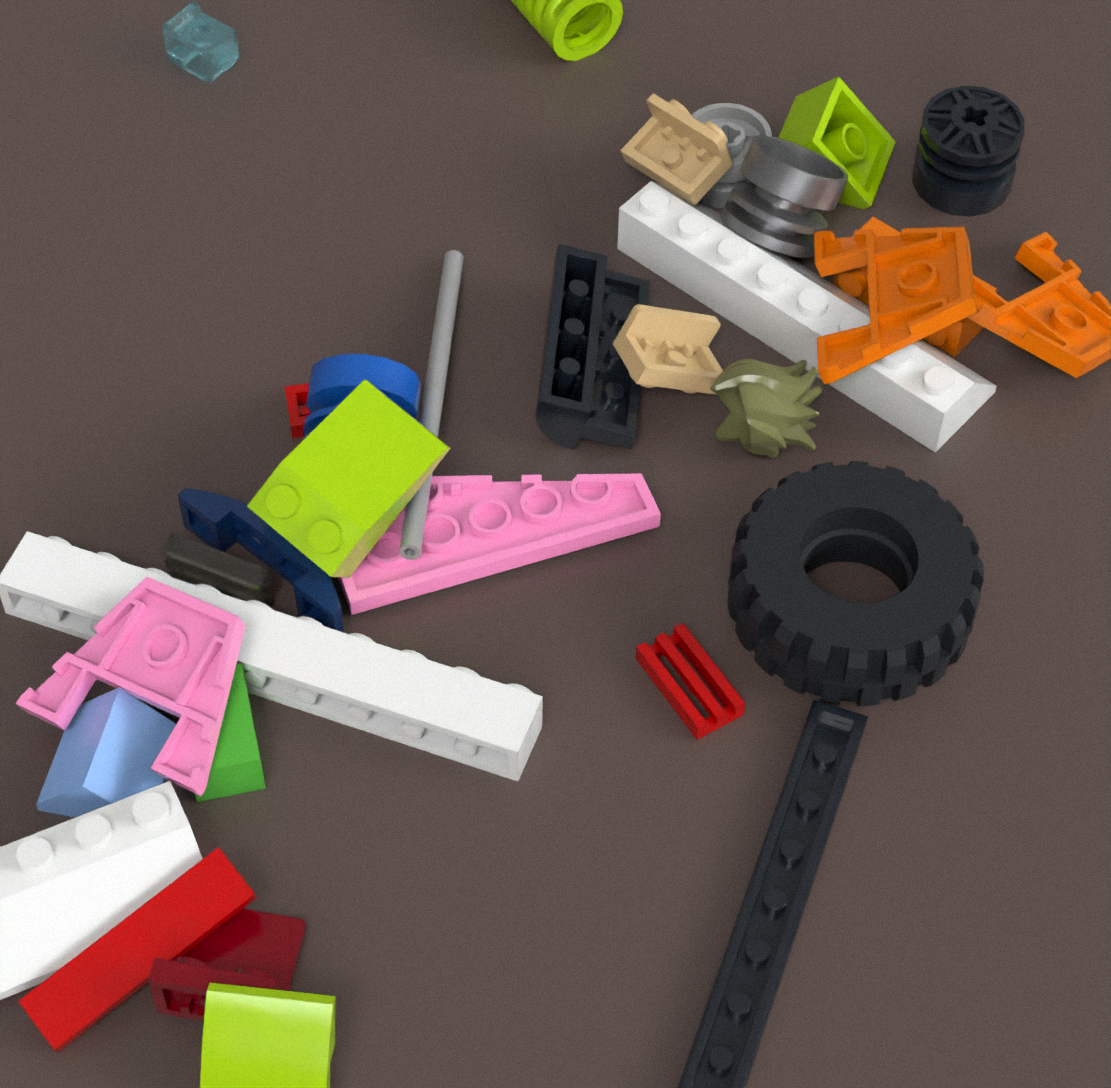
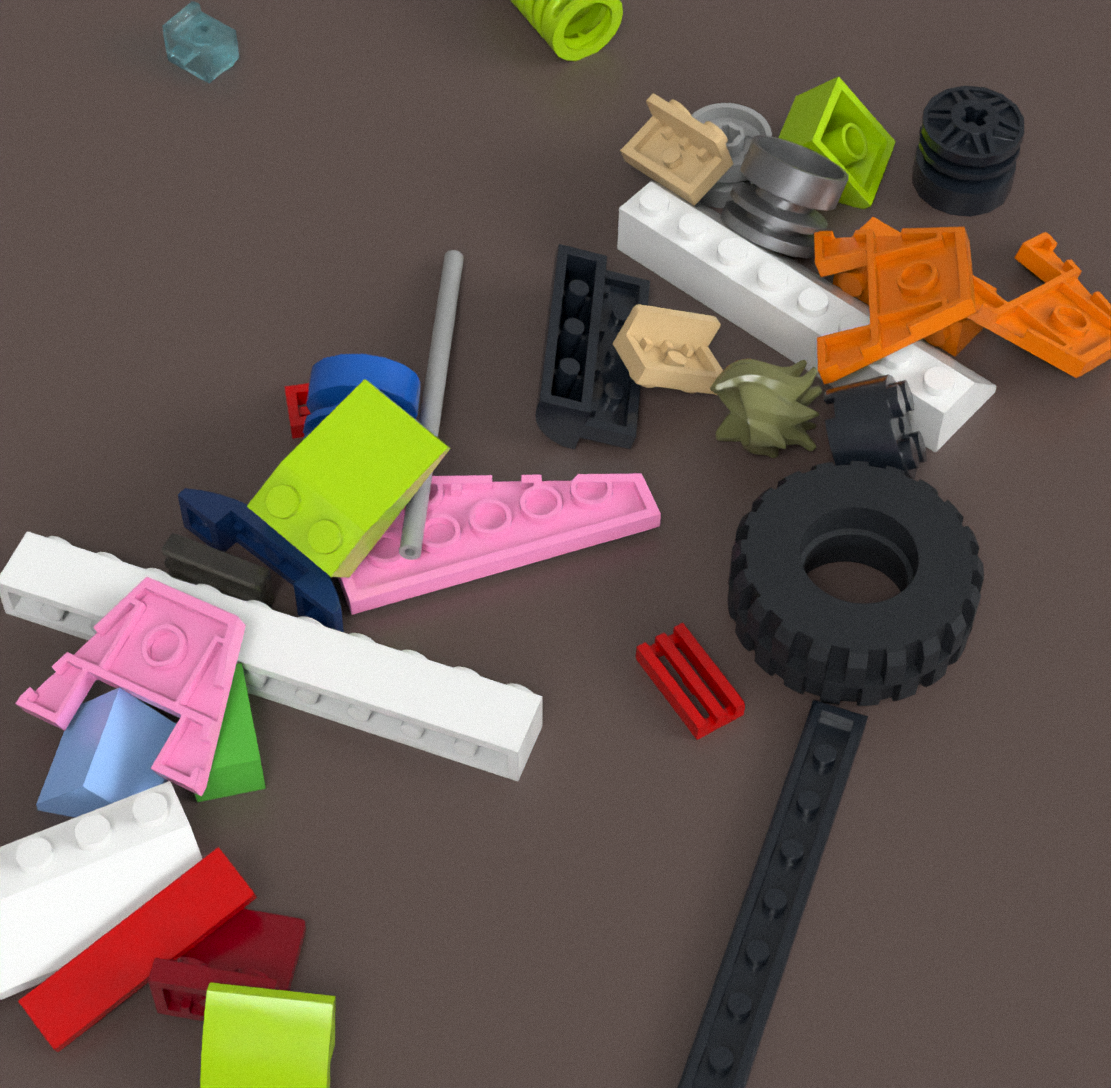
none -> black brick [824,374,927,479]

